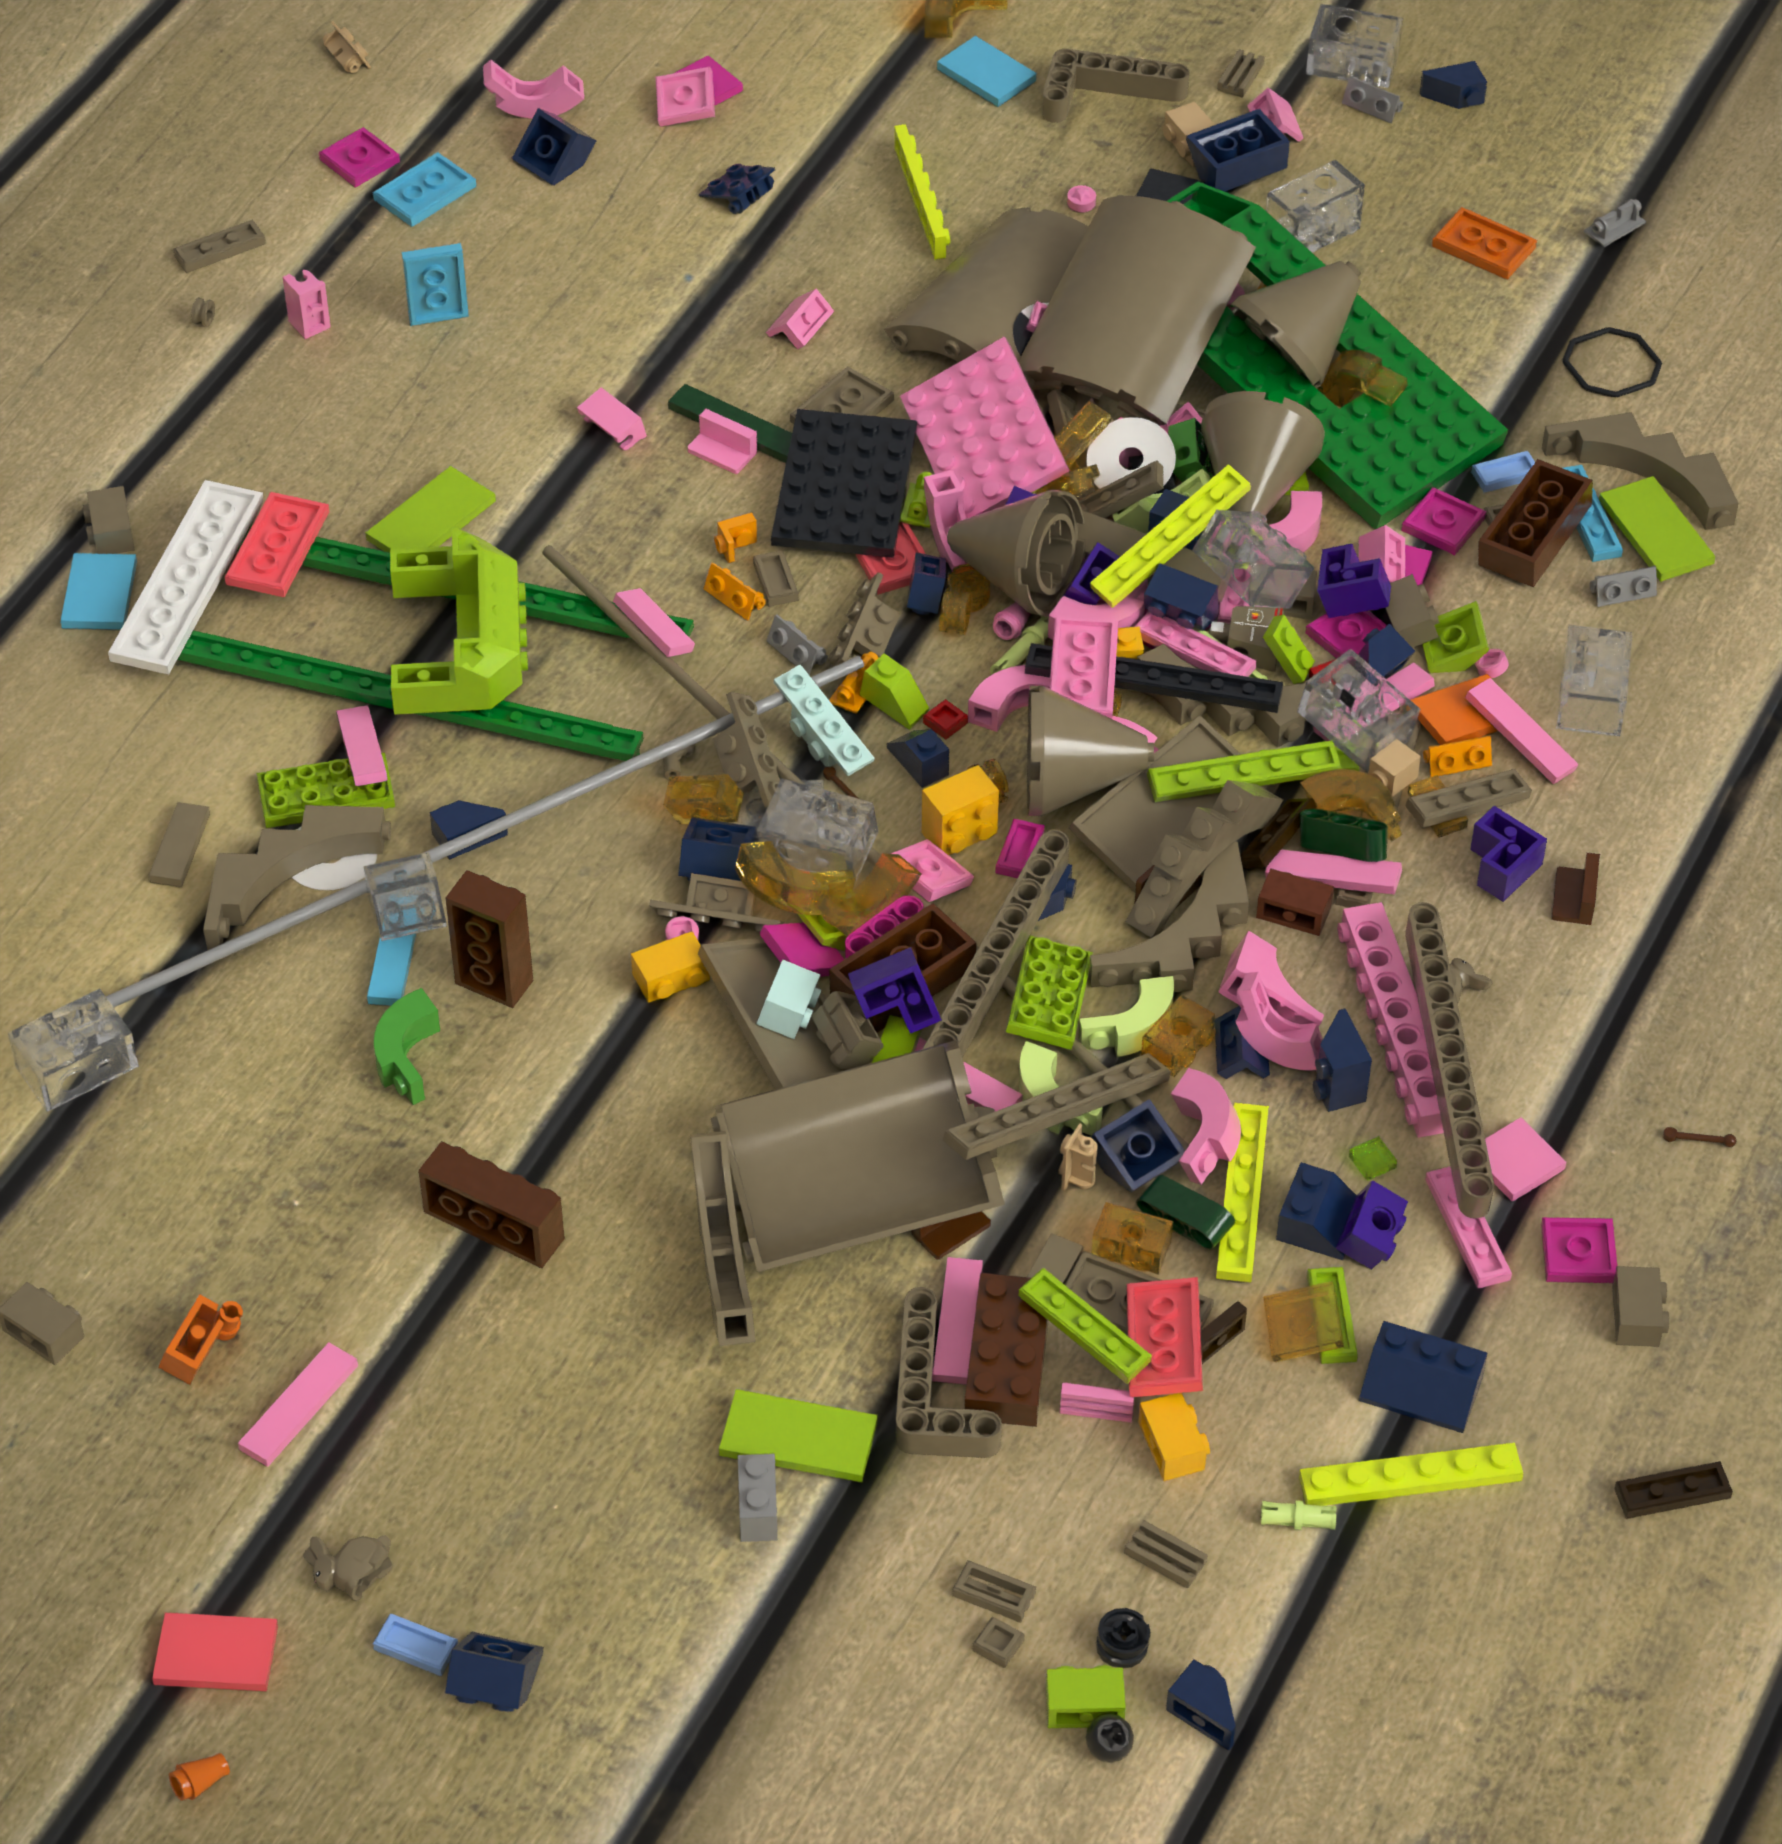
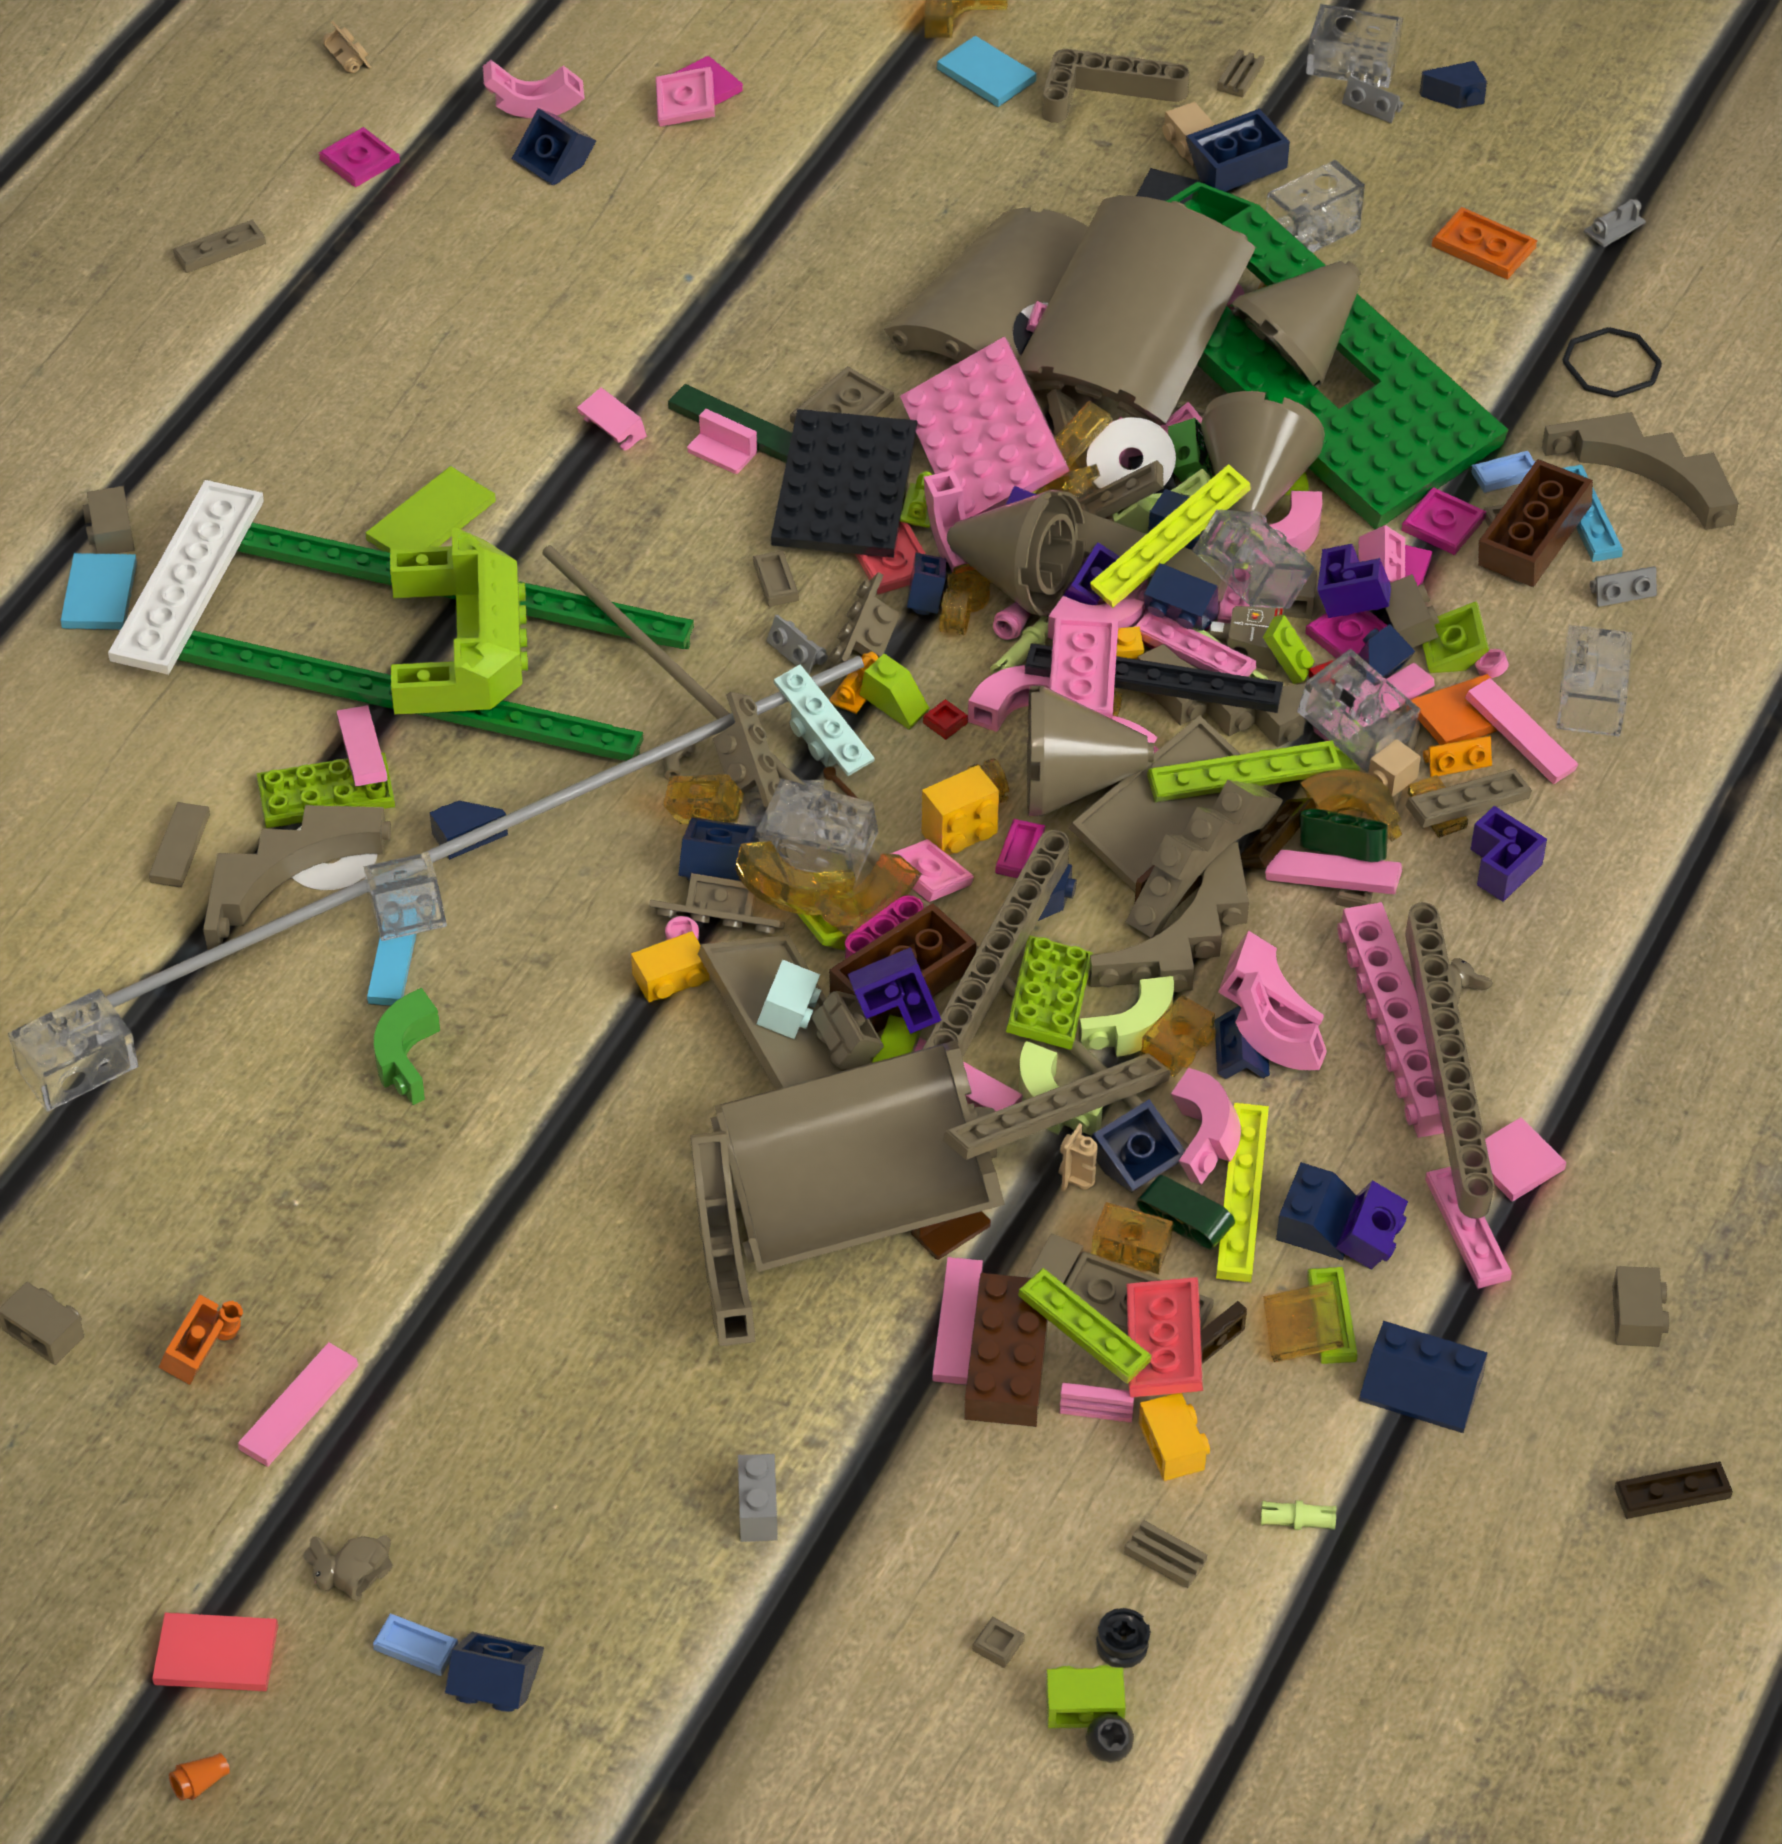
dark tan bush [191,297,215,327] -> none
coral tile [225,492,329,597] -> none
bright pink hinge [283,270,331,339] -> none
medium azure tile [373,152,476,227] -> none
medium azure tile [402,243,469,326] -> none
reddish brown brick [418,1141,565,1269] -> none
reddish brown brick [445,870,534,1008] -> none
bright pink tile [613,588,695,657] -> none
dark blue hinge [699,164,775,214] -> none
light orange hinge [703,562,766,621] -> none
light orange bracket [714,512,757,563] -> none
lime tile [719,1389,878,1482] -> none
dark pink tile [760,922,845,977] -> none
bright pink panel [766,289,834,349] -> none
dark blue slope [887,729,949,788] -> none
neon yellow plate [894,124,950,260] -> none
dark tan beam [896,1287,1002,1458] -> none
dark tan tile [953,1560,1036,1623] -> none
bright pink tile [1067,185,1096,212] -> none
dark blue slope [1166,1659,1236,1750] -> none
bright pink panel [1247,88,1304,142] -> none
copper brick [1256,868,1334,936] -> none
neon yellow plate [1299,1443,1523,1506] -> none
dark blue slope [1313,1008,1372,1112] -> none
clear yellow arch [1318,350,1408,408] -> none
clear neon green tile [1349,1136,1398,1181] -> none
dark pink tile [1541,1217,1618,1283] -> none
reddish brown panel [1552,852,1600,925] -> none
lime tile [1599,476,1716,582] -> none
reddish brown hinge [1663,1127,1737,1147] -> none

